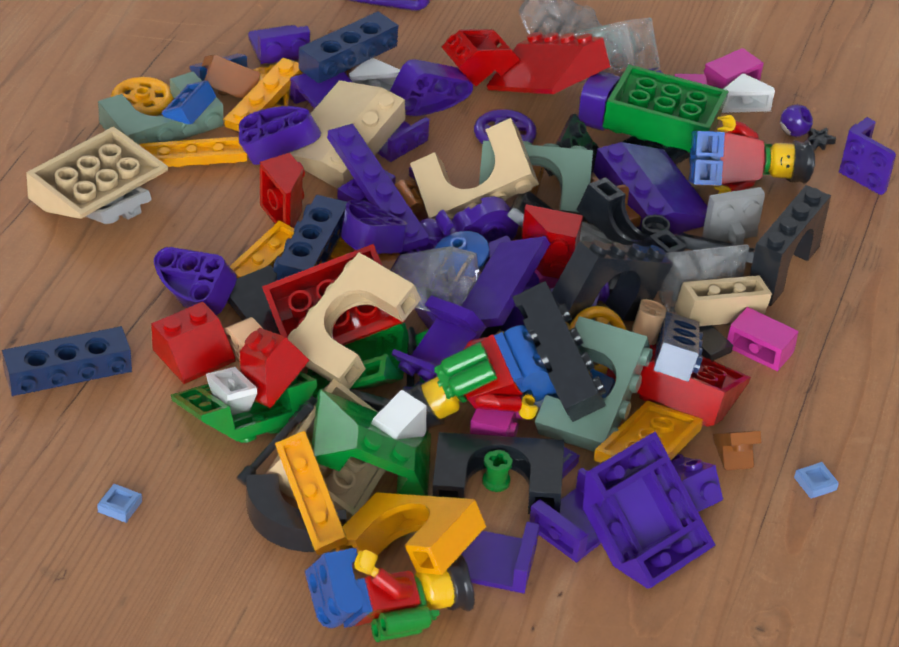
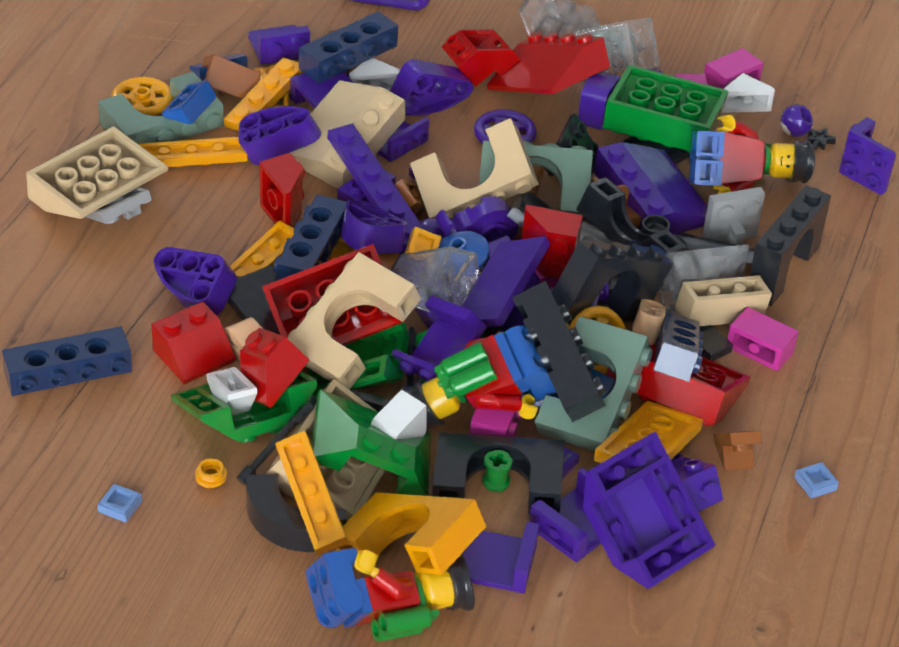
none -> light orange plate [195,458,227,488]
none -> light orange plate [404,226,441,266]

